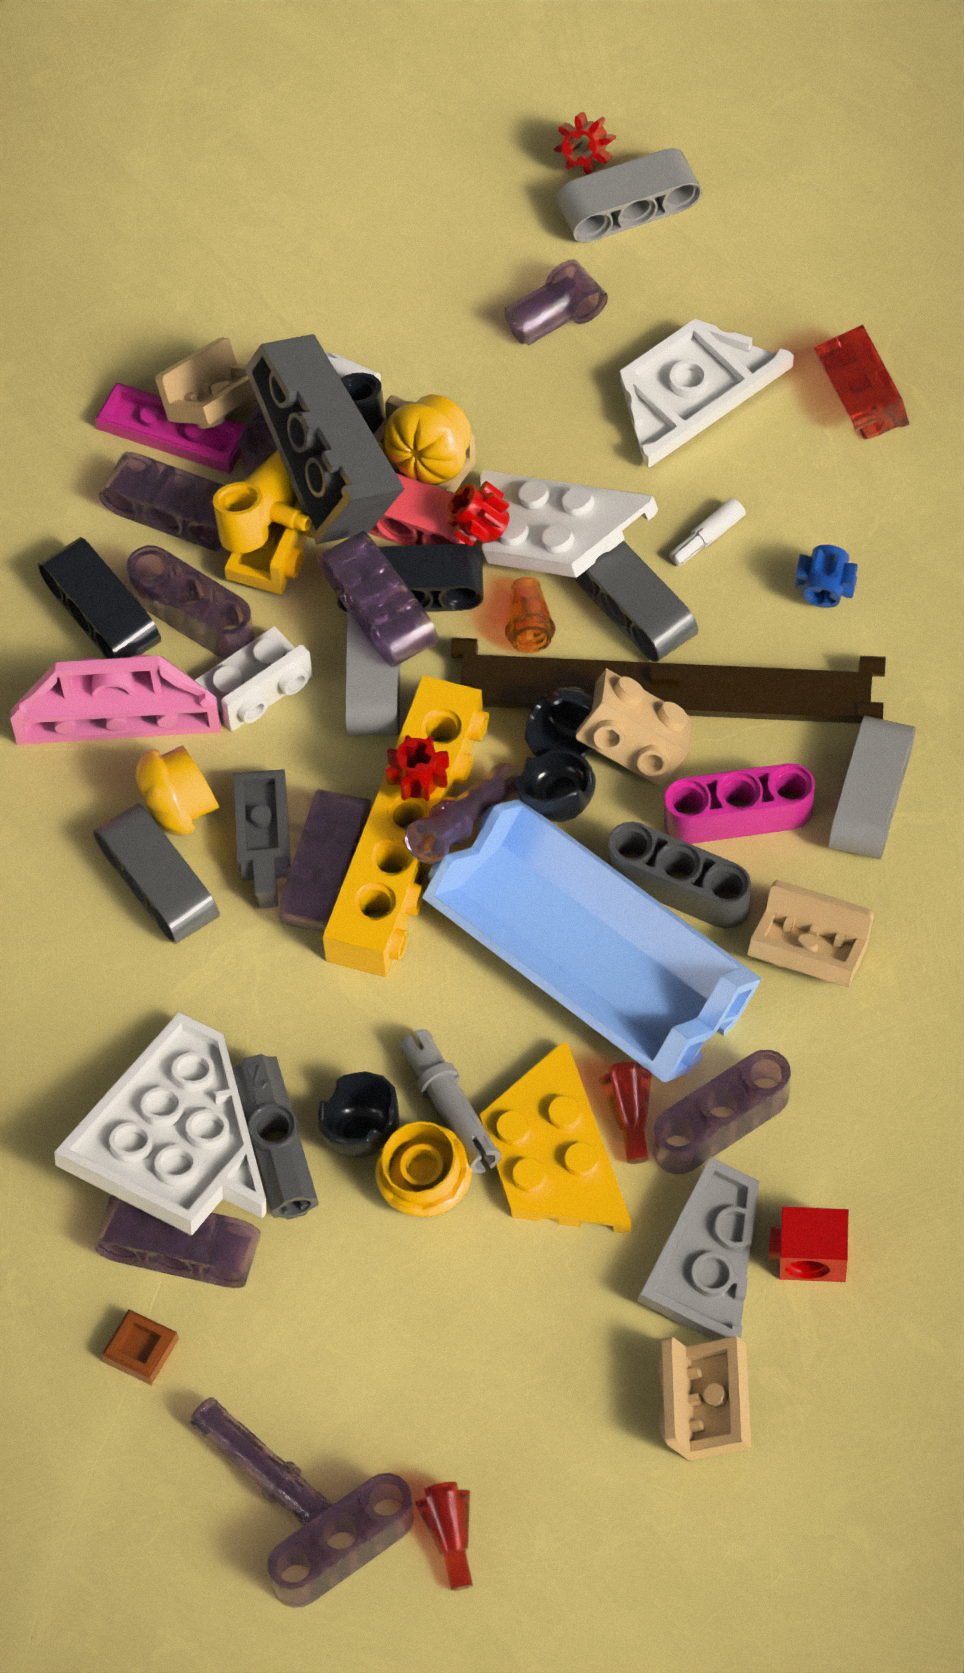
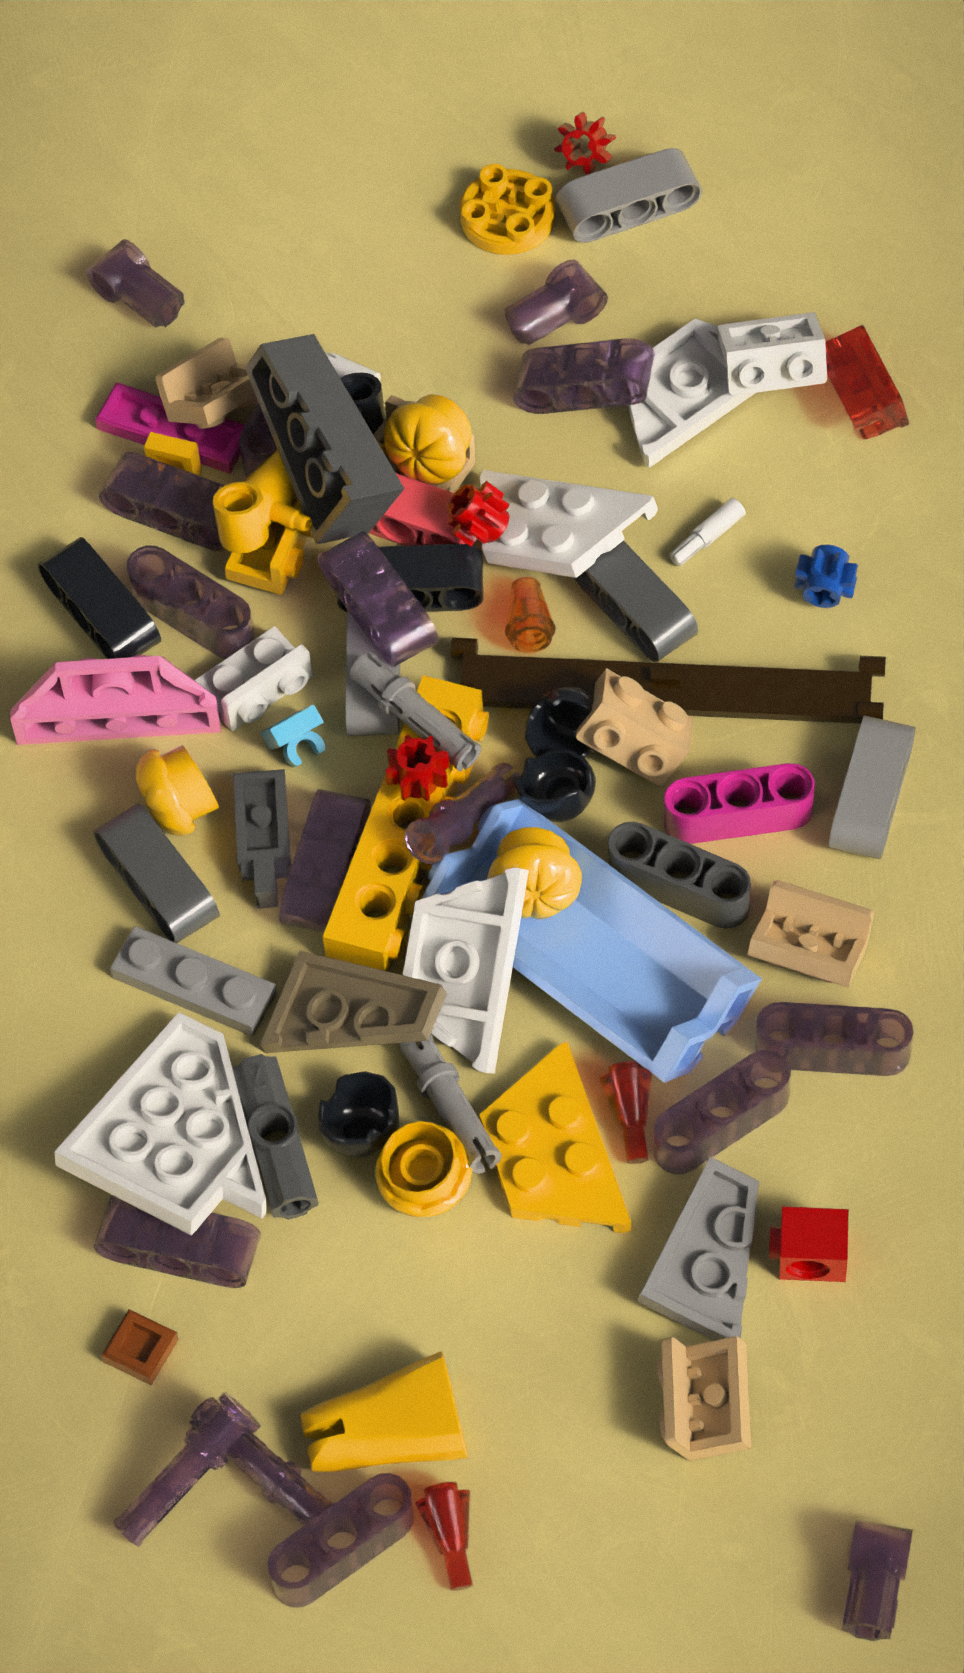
none -> piece [86,239,185,328]
none -> light grey plate [110,926,277,1037]
none -> pin [113,1392,261,1547]
none -> yellow tile [144,432,202,487]
none -> medium azure tile [260,705,325,767]
none -> dark tan wing [260,951,447,1053]
none -> yellow piece [299,1351,468,1473]
none -> light grey pin [349,652,481,771]
none -> white wing [403,867,529,1074]
none -> yellow tile [459,164,555,255]
none -> yellow piece [487,827,582,919]
none -> beam [513,338,655,414]
none -> white bracket [717,312,827,395]
none -> beam [755,1002,914,1076]
none -> piece [842,1519,913,1641]

